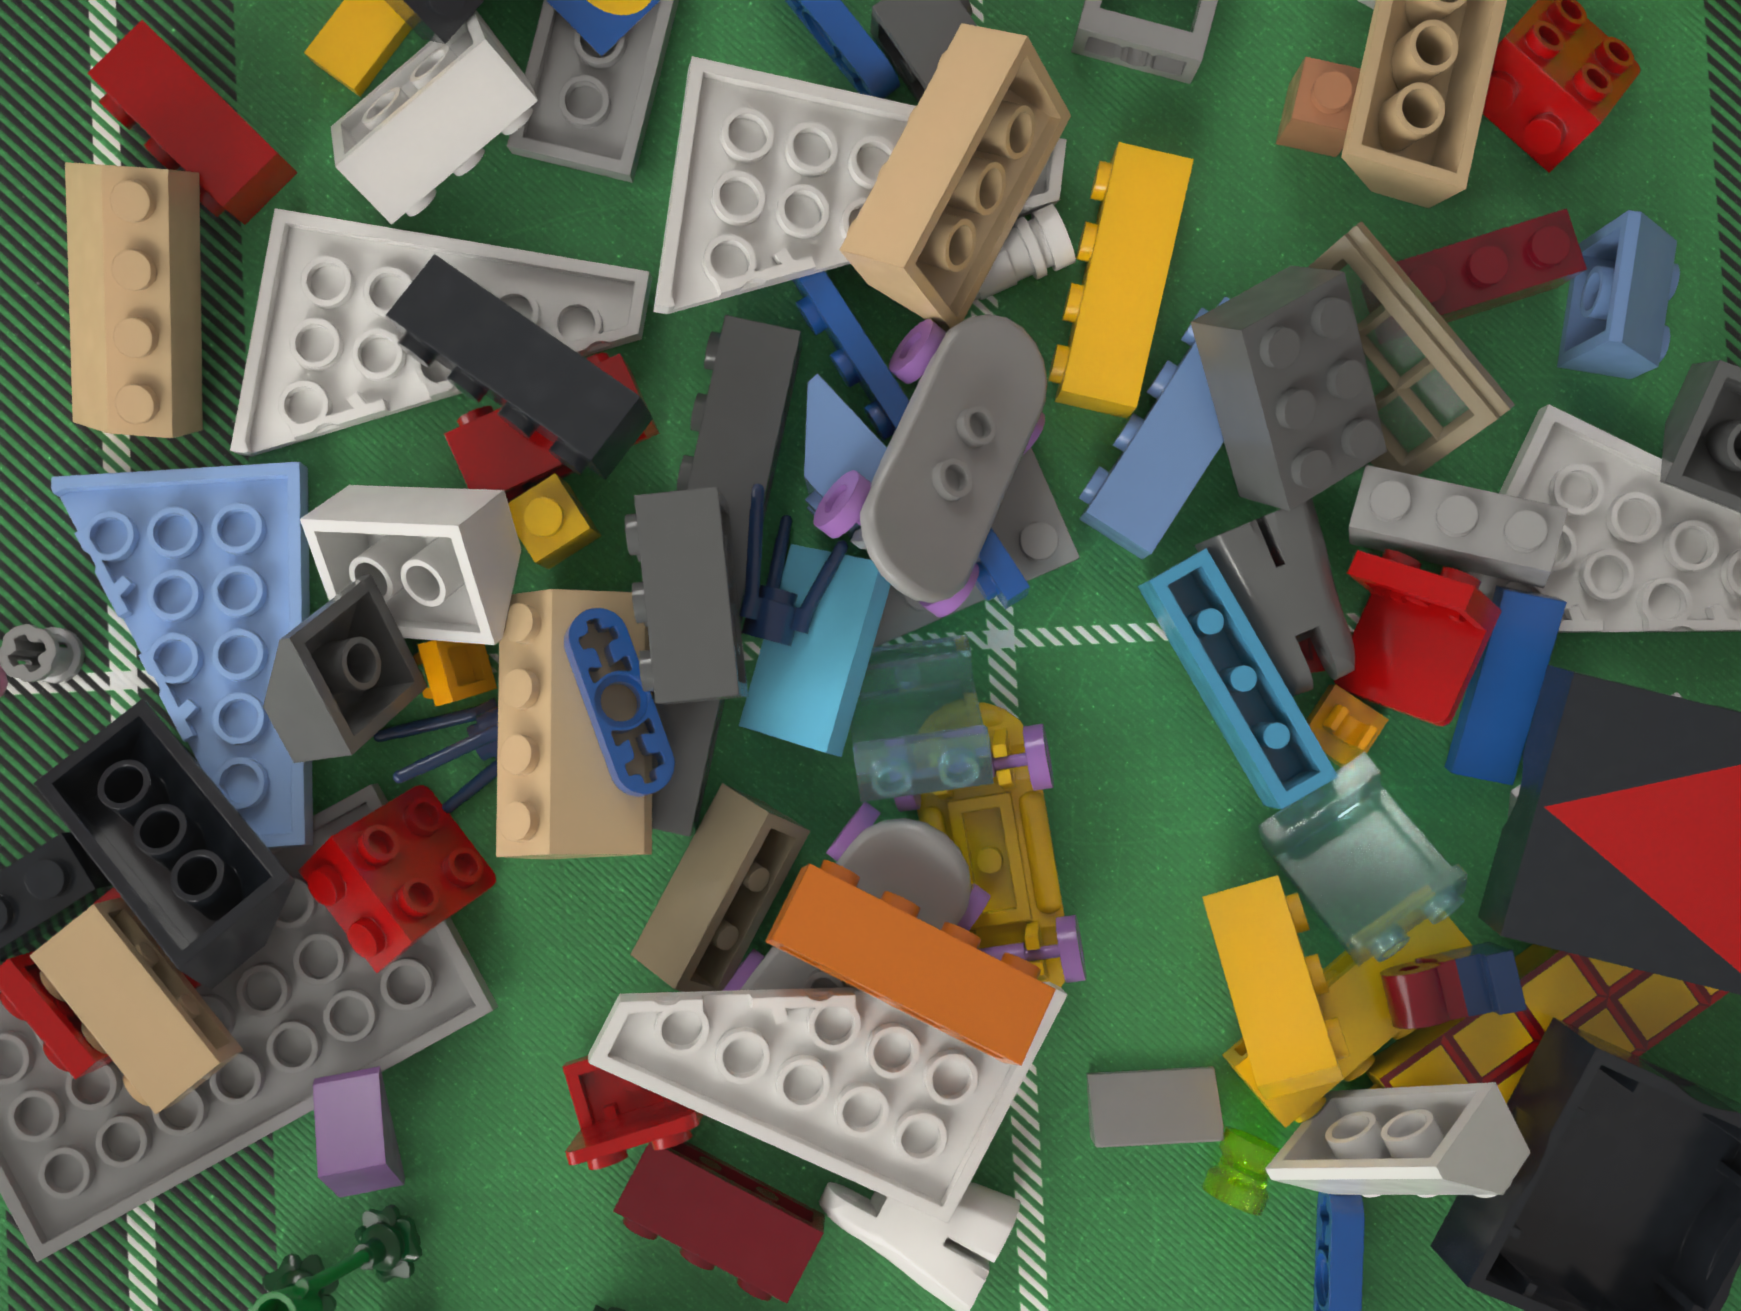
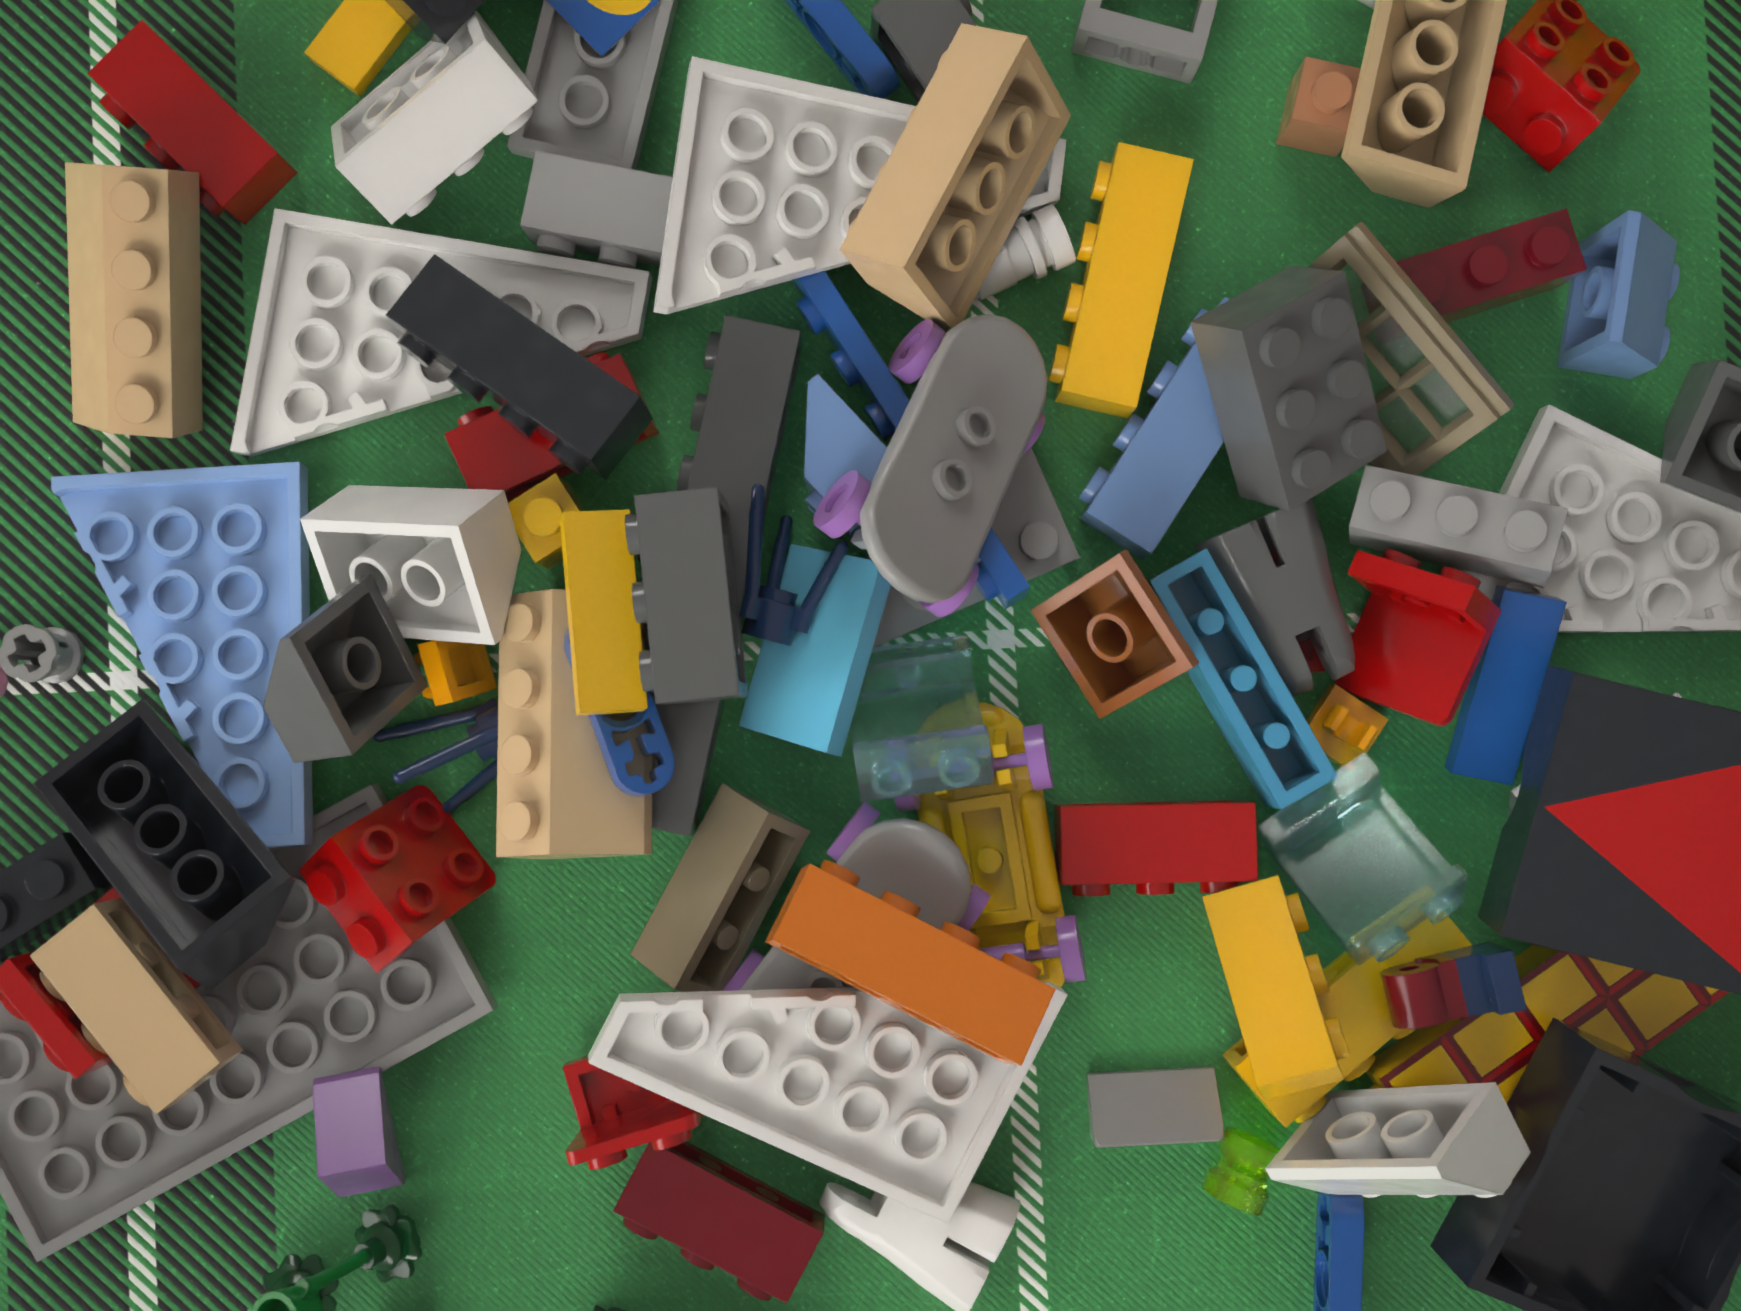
none -> light grey brick [520,151,673,269]
none -> yellow tile [559,509,648,716]
none -> dark orange slope [1030,549,1199,719]
none -> red brick [1054,800,1258,896]

